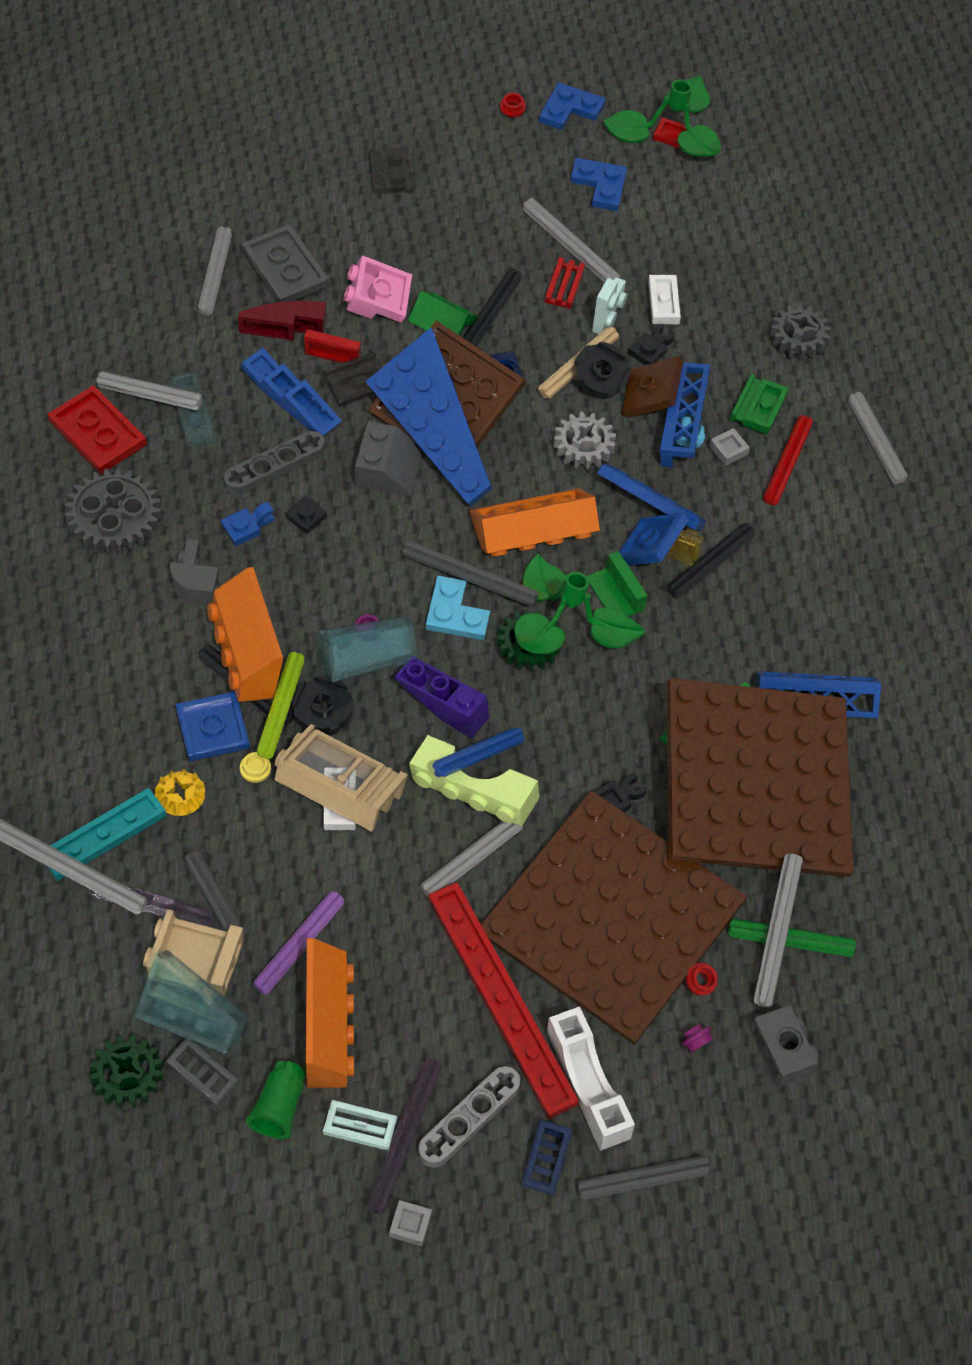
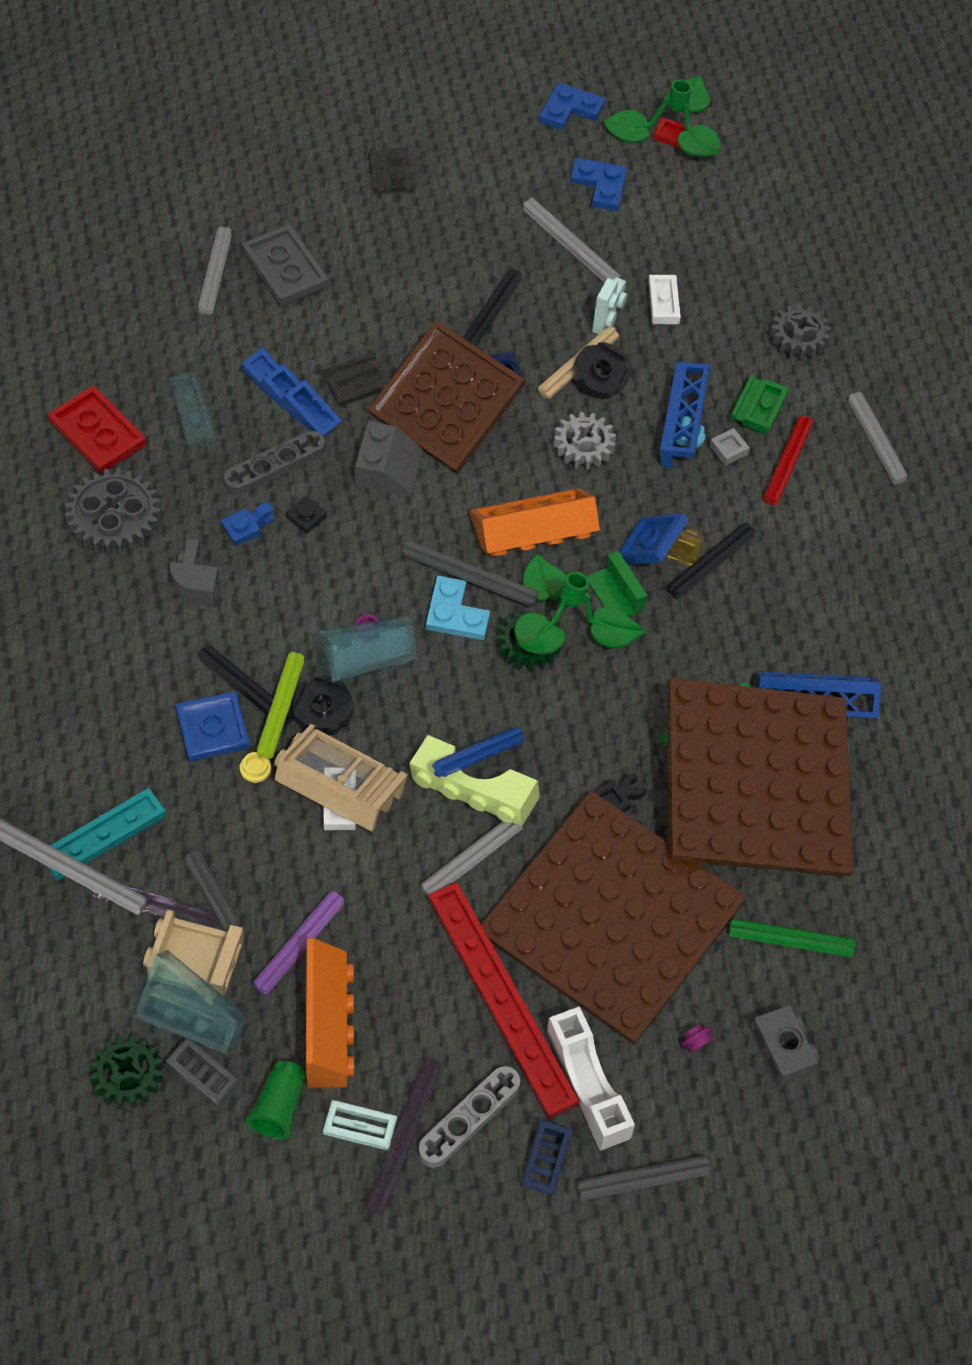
light grey axle [96,371,203,410] -> none
yellow gear [155,769,206,816] -> none
orange slope [207,567,283,702] -> none
dark red slope [238,301,327,341] -> none
red tile [304,329,361,367] -> none
bright pink plate [343,255,412,323] -> none
blue wing [365,327,493,507] -> none
light grey plate [389,1200,432,1246] -> none
dark purple slope [395,656,490,738] -> none
green panel [408,291,477,336] -> none
red plate [500,93,526,117] -> none
red tile [545,257,585,309] -> none
blue tile [597,464,706,530] -> none
reddish brown plate [622,356,683,418] -> none
black plate [628,324,675,365] -> none
red plate [685,963,718,996] -> none
light grey axle [753,853,803,1008] -> none

